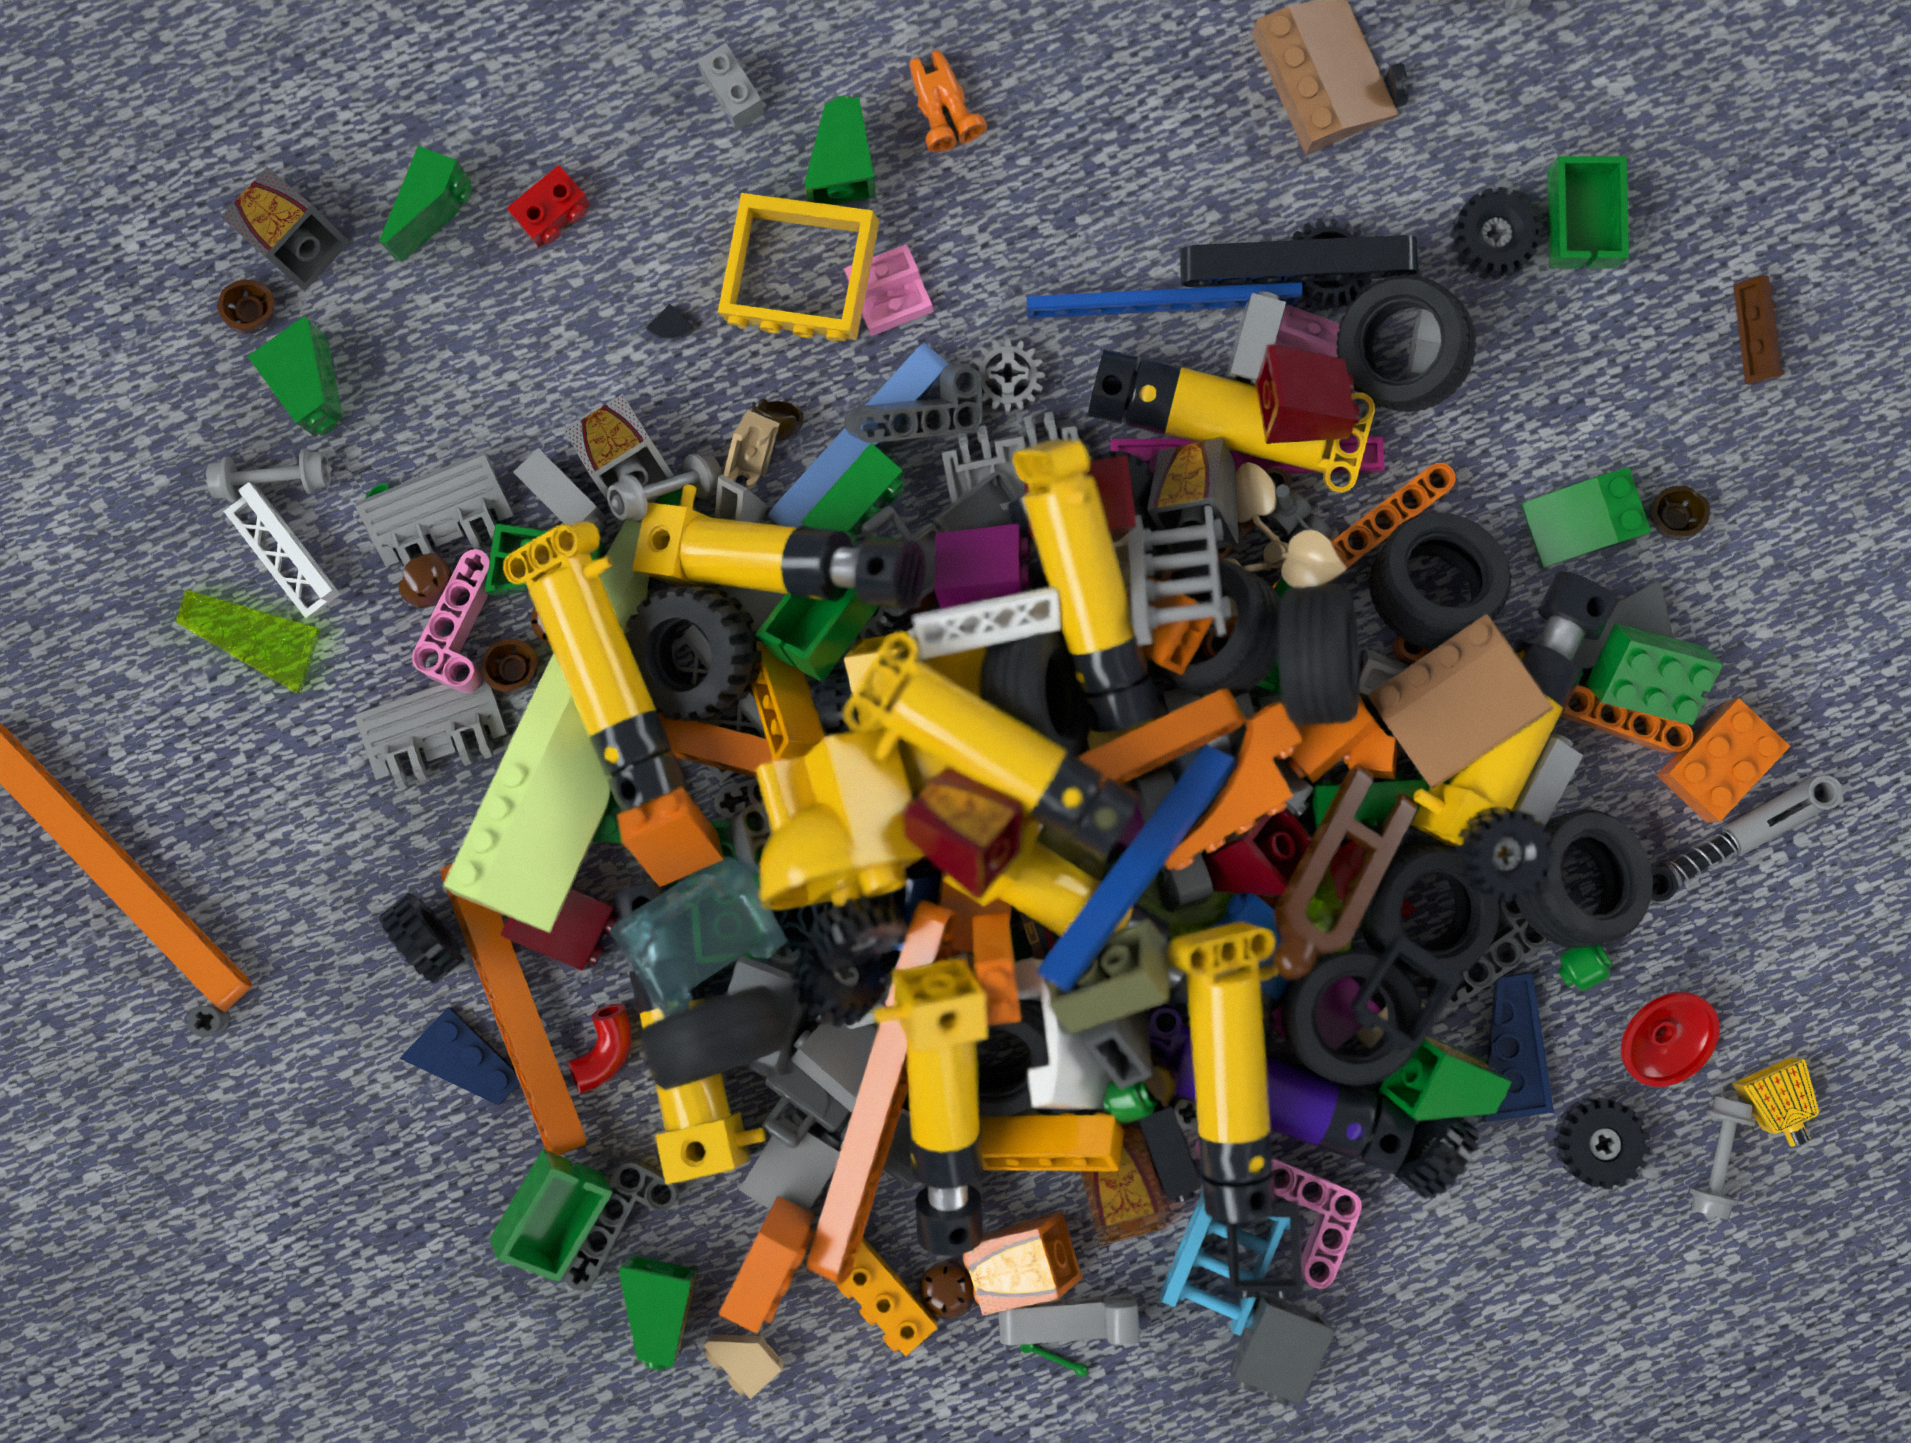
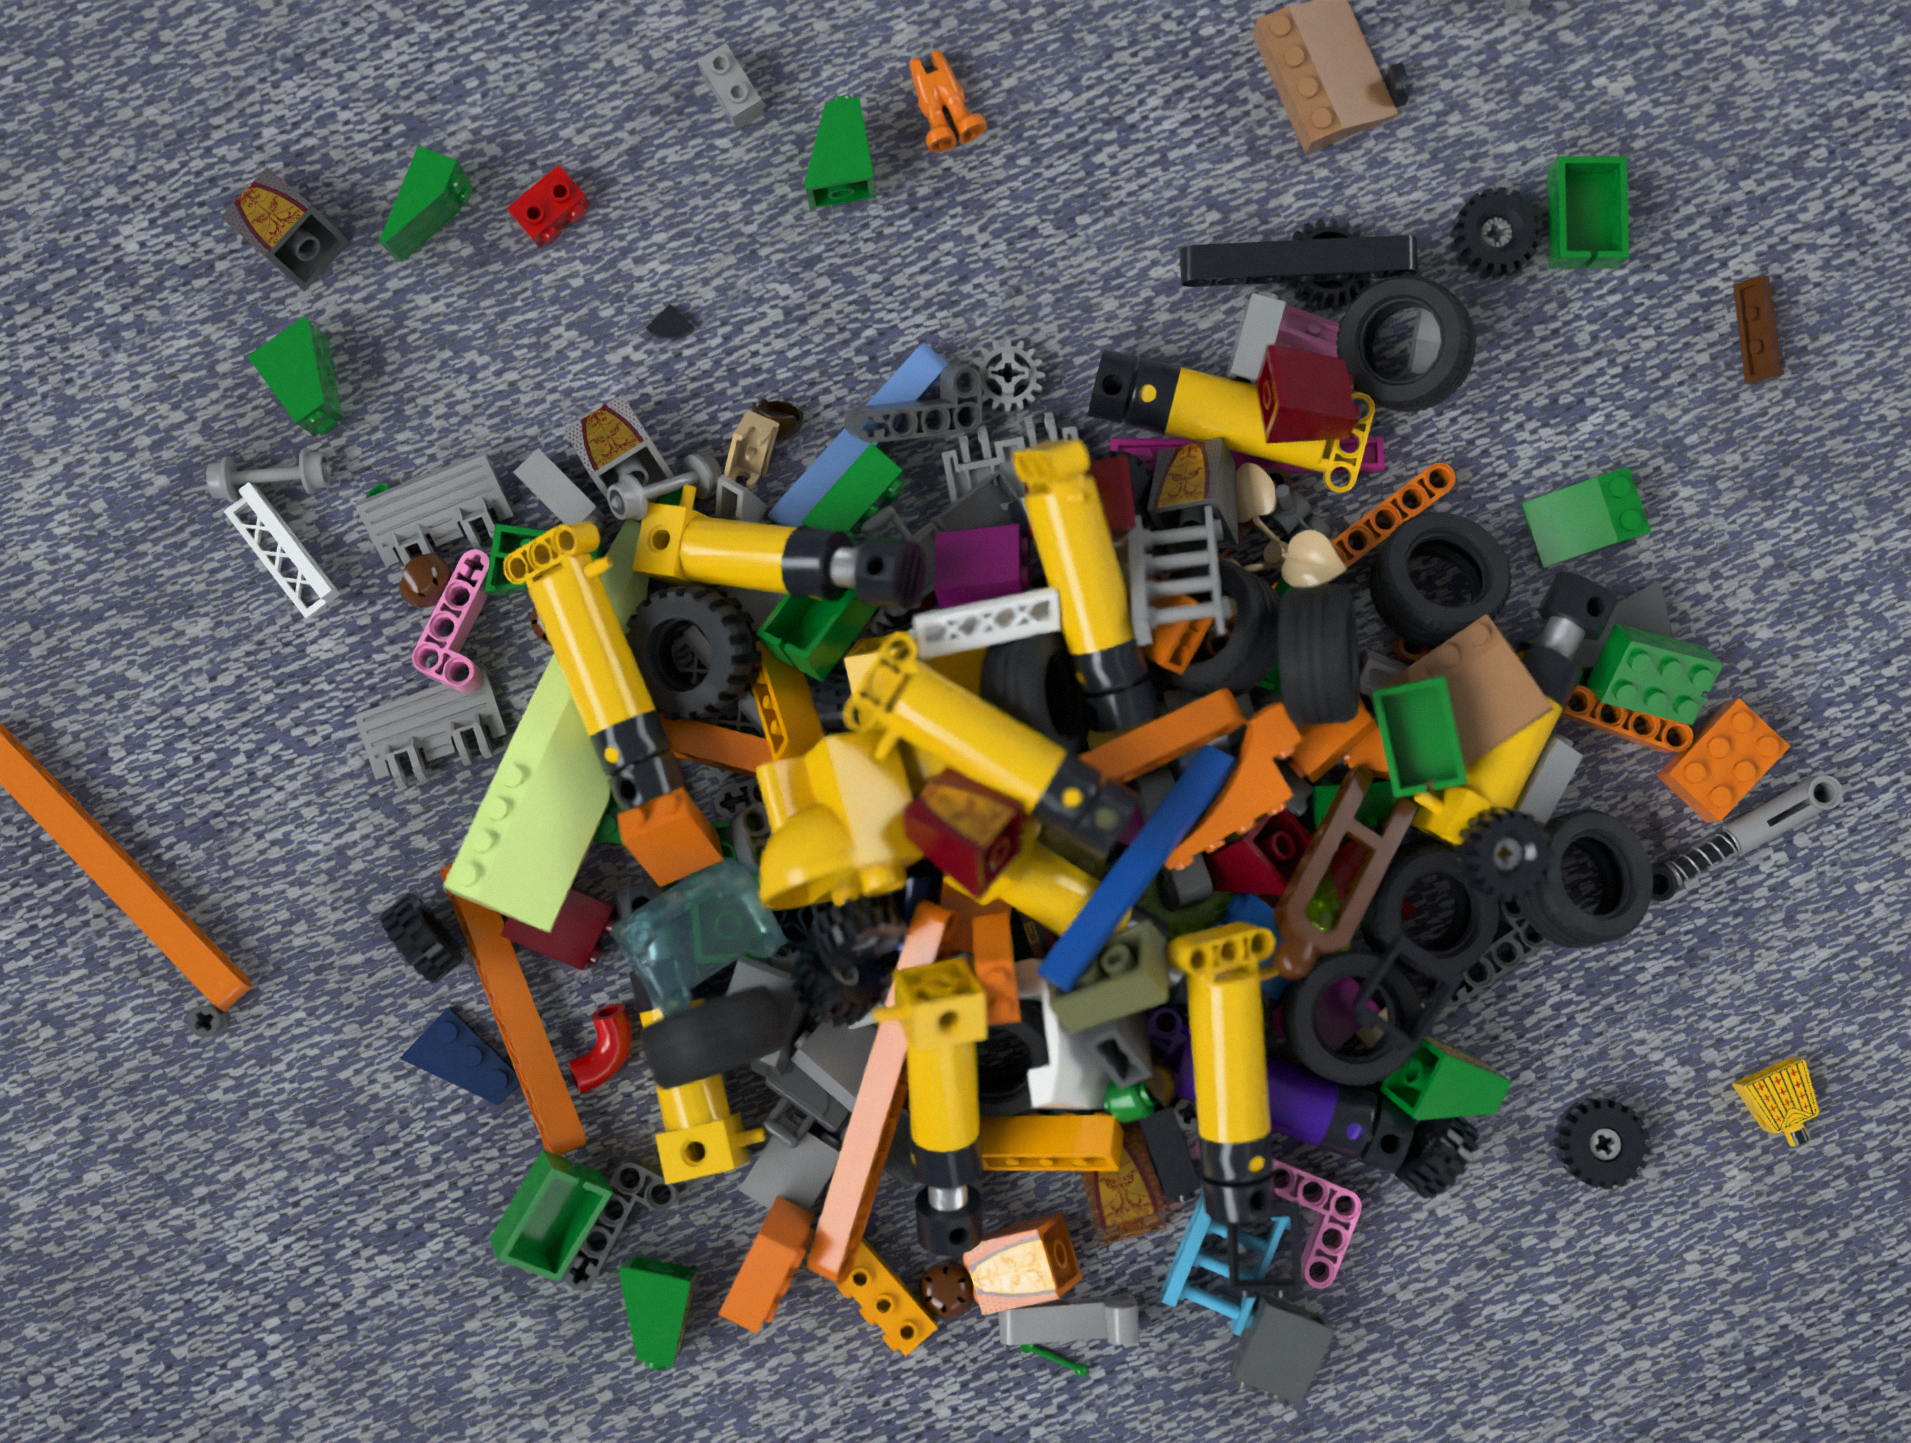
clear neon green wing [175,589,321,695] -> none
reddish brown helmet [217,279,275,334] -> none
reddish brown helmet [480,638,538,694] -> none
tan slope [703,1334,784,1400] -> none
yellow window [718,193,880,343] -> none
bright pink slope [844,244,934,336] -> none
blue tile [1026,282,1302,319] -> none
dark blue wing [1482,973,1554,1122] -> none
green head [1557,944,1613,992] -> none
red dish [1621,992,1720,1087] -> none
dark brown helmet [1650,486,1710,541] -> none
light grey piece [1689,1094,1755,1221] -> none
none -> green piece [1371,674,1469,798]

